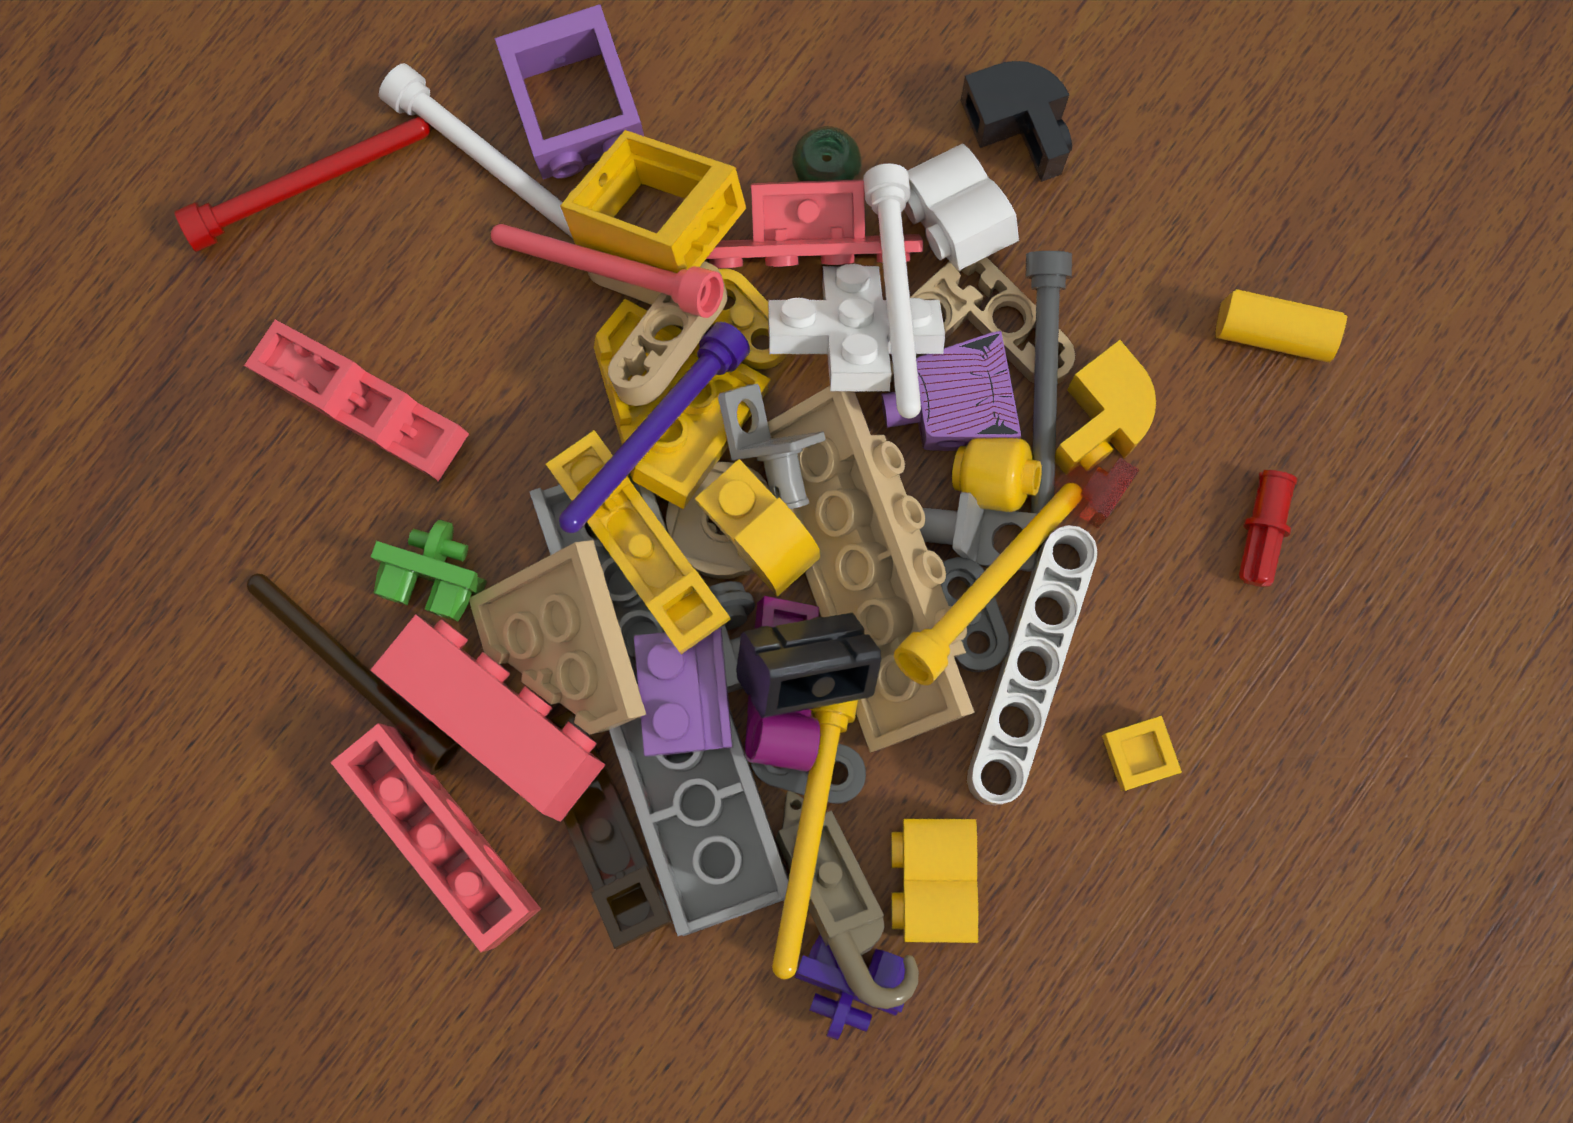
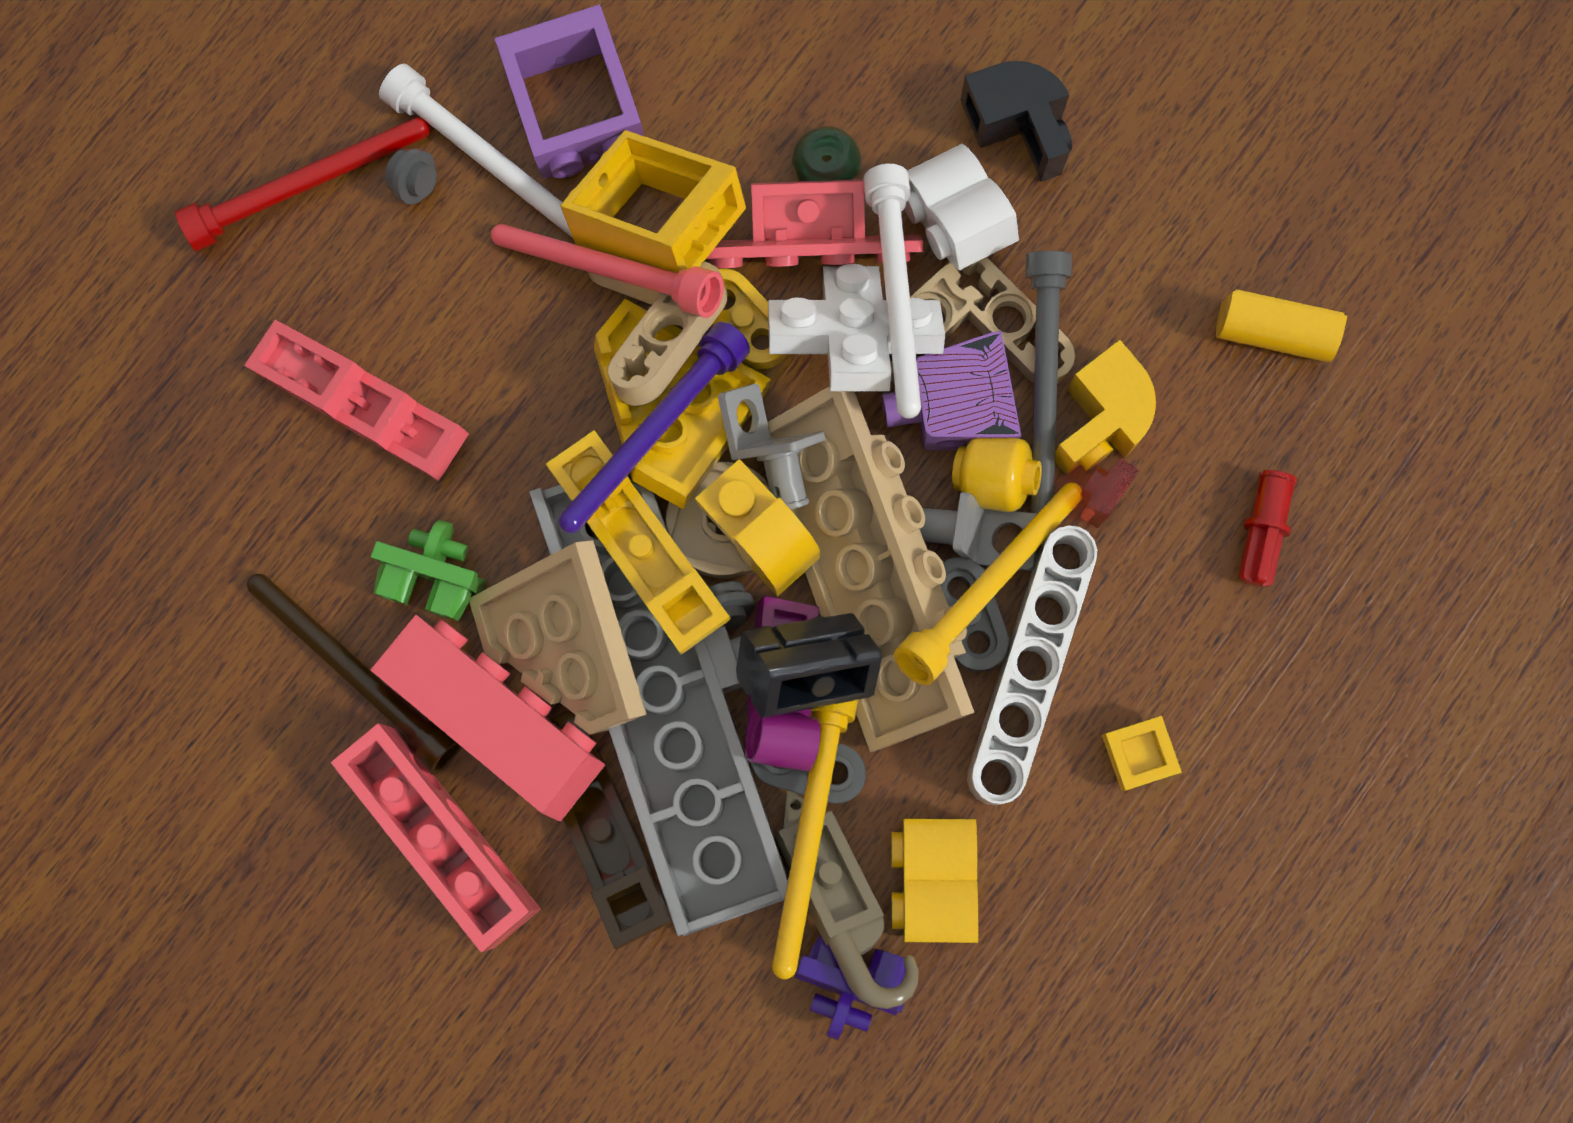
medium lavender plate [634,627,733,757] -> none
none -> dark grey plate [385,148,437,205]

